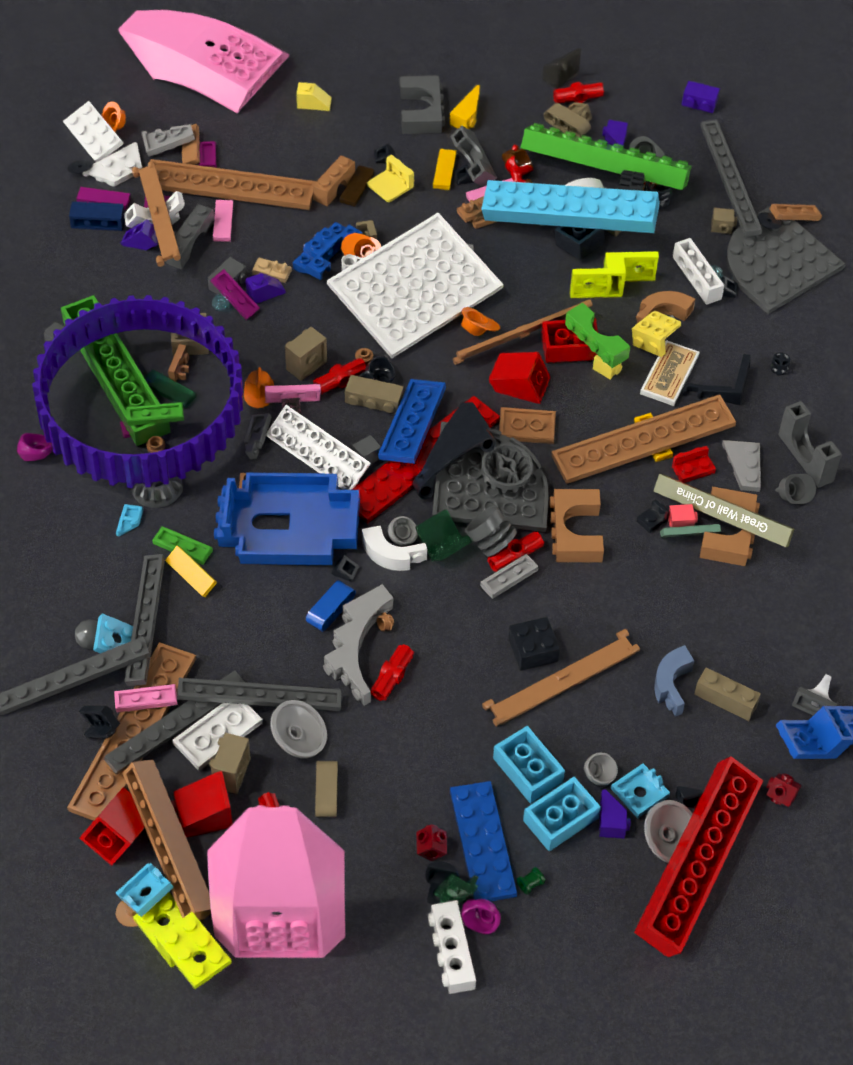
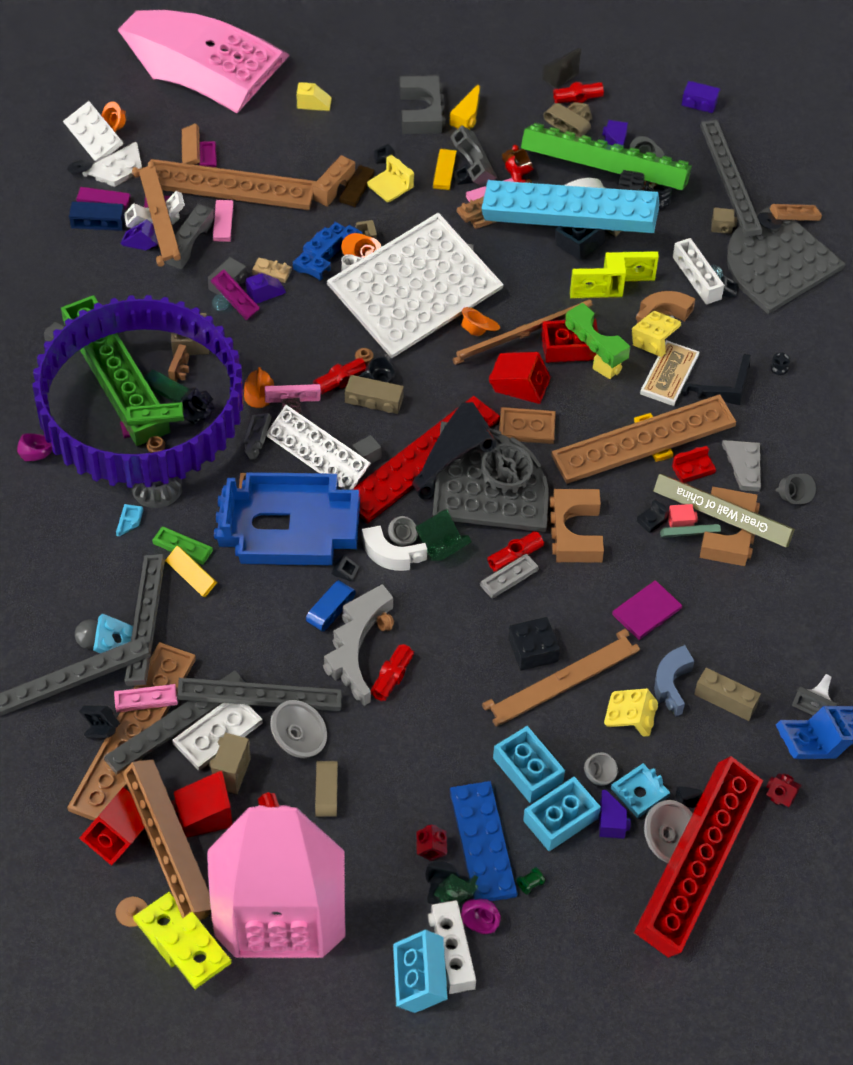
medium azure piece [116,863,174,917] -> none
light grey wing [141,124,195,157] -> none
dark tan container [285,327,327,381] -> none
blue plate [378,379,446,464] -> none
dark grey wheel [465,505,517,557] -> none
dark grey arch [778,401,842,488] -> none
none -> black hair [178,387,216,424]
none -> medium azure brick [393,930,447,1013]
none -> light yellow bracket [604,688,658,736]
none -> magenta tile [612,580,682,640]

